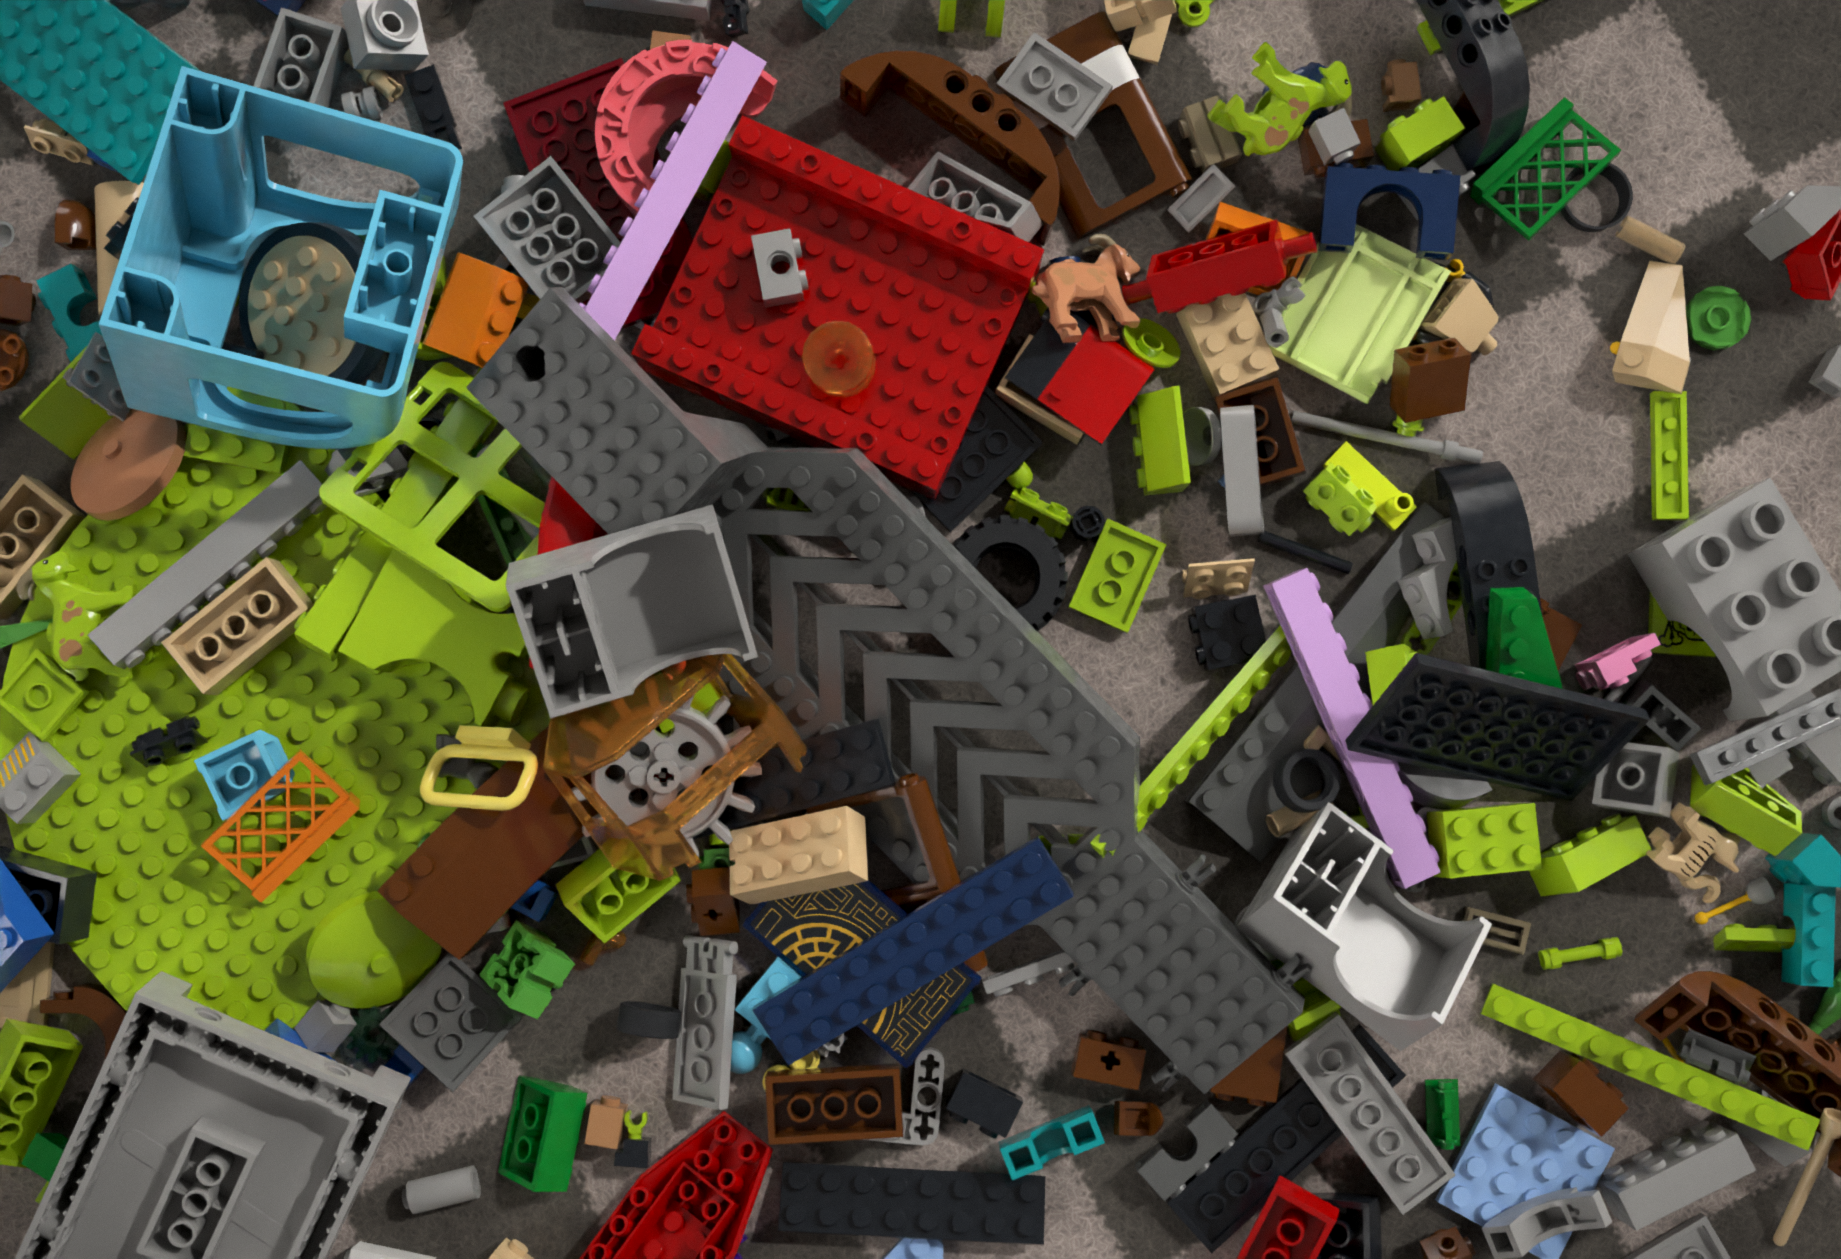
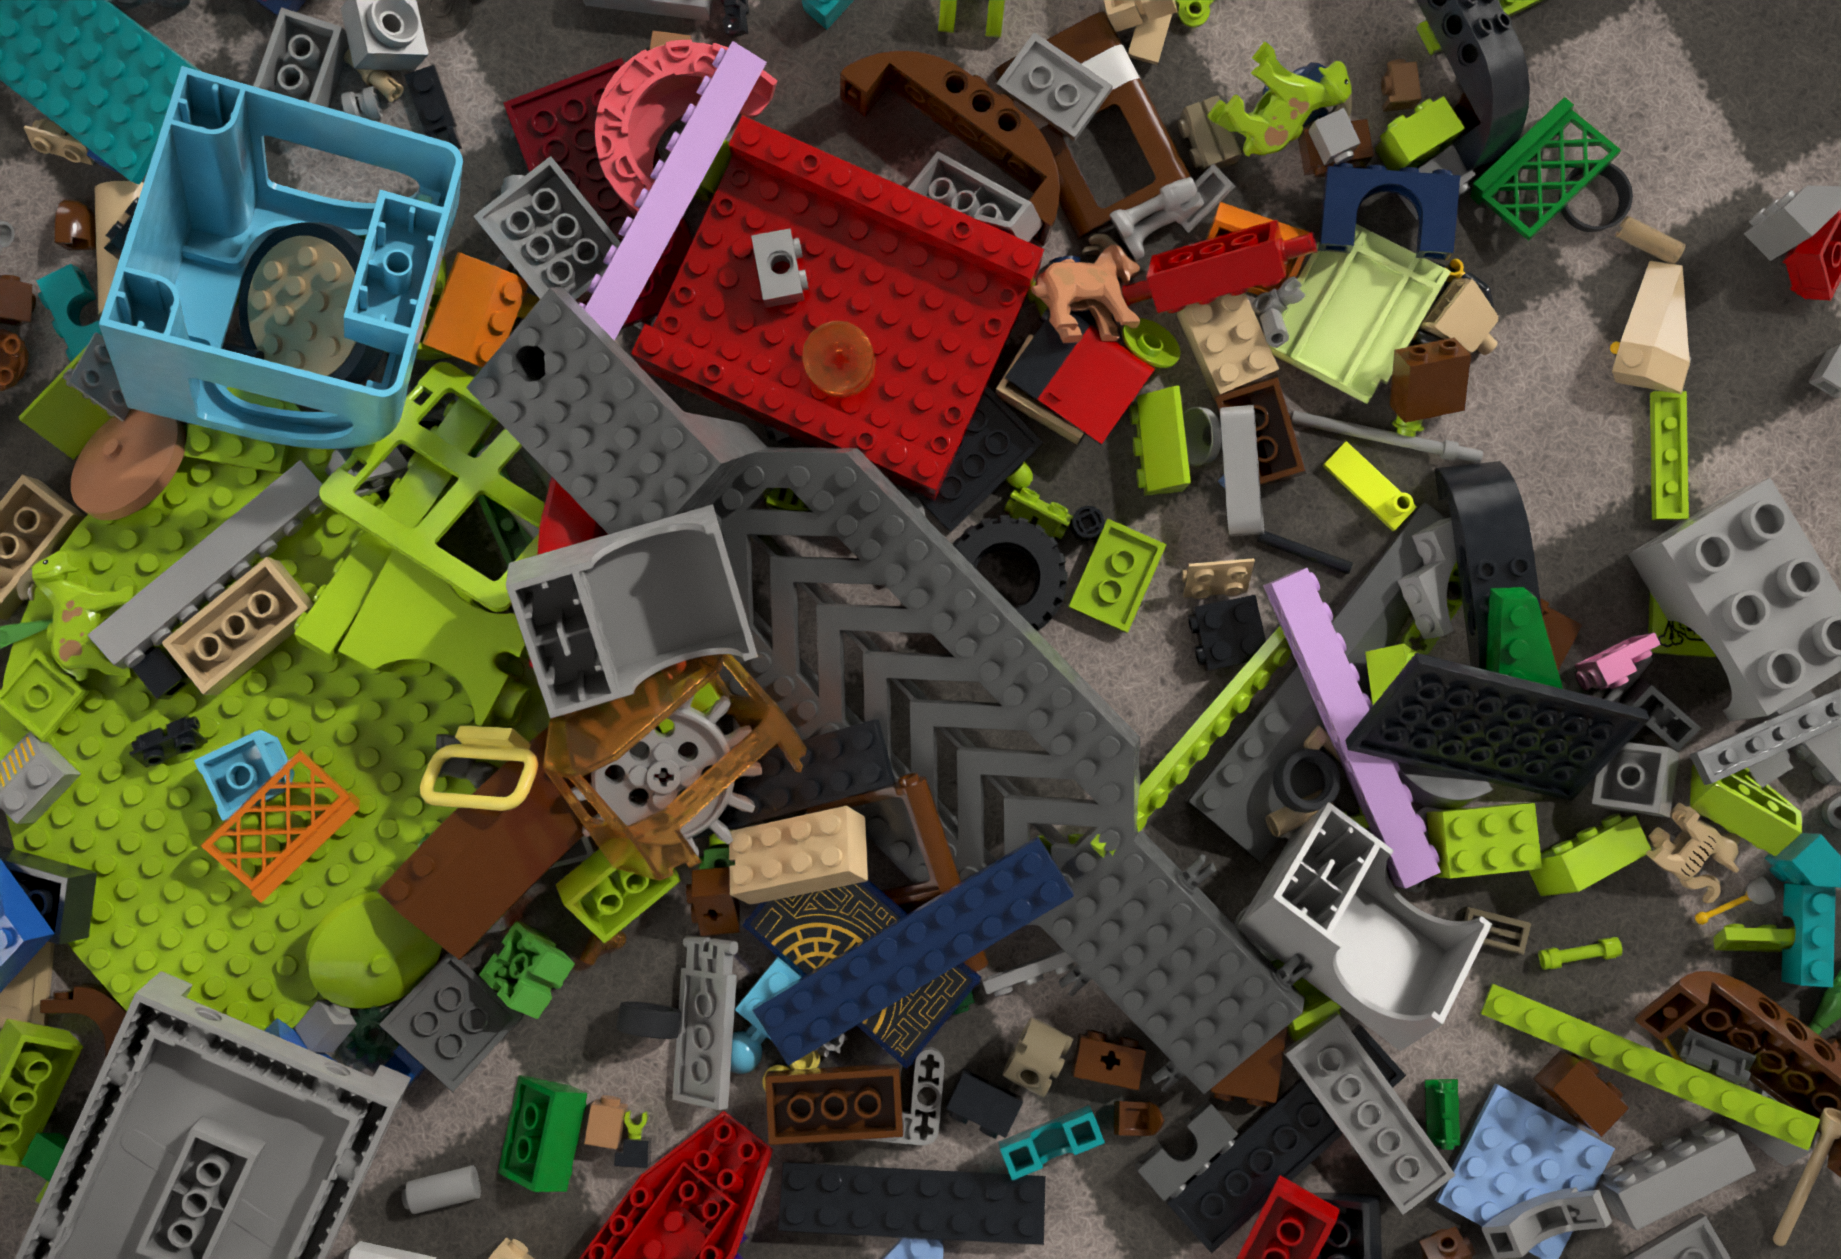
blue panel [511,880,559,922] -> none
lime brick [1303,462,1377,536] -> none
bright green tile [1686,286,1751,350] -> none
none -> black brick [132,647,192,700]
none -> dark tan brick [1002,1017,1073,1098]
none -> light grey piece [1109,177,1204,262]

